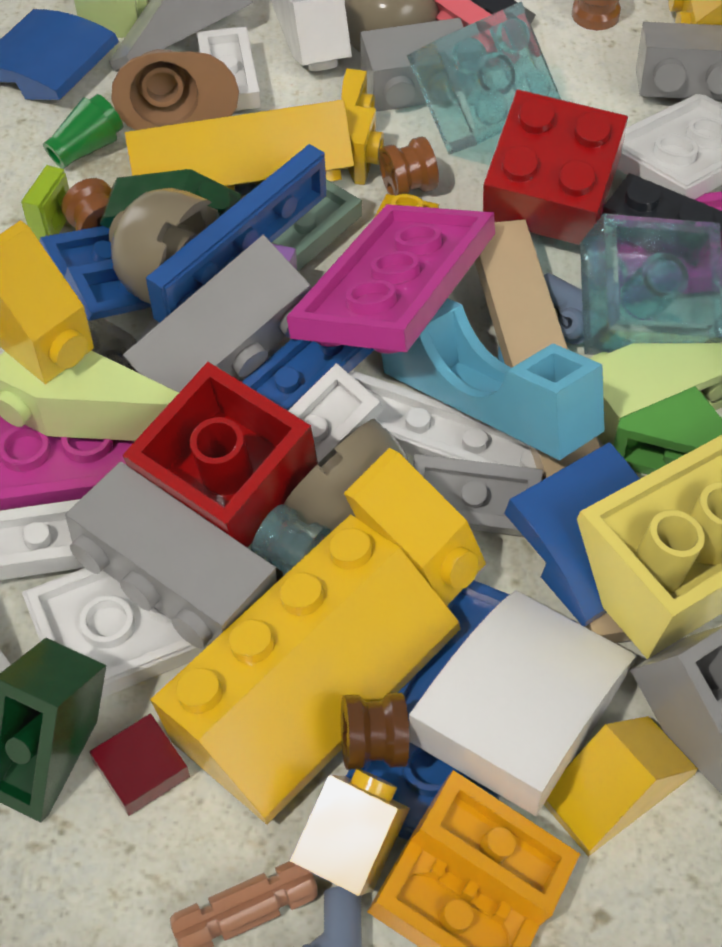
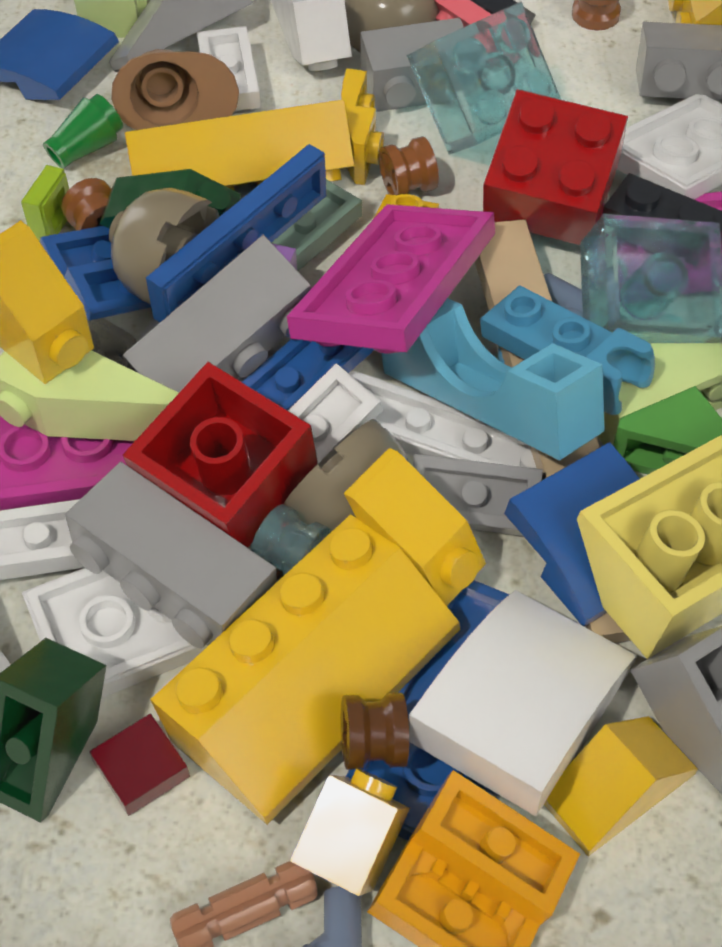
none -> dark azure plate [480,285,655,415]

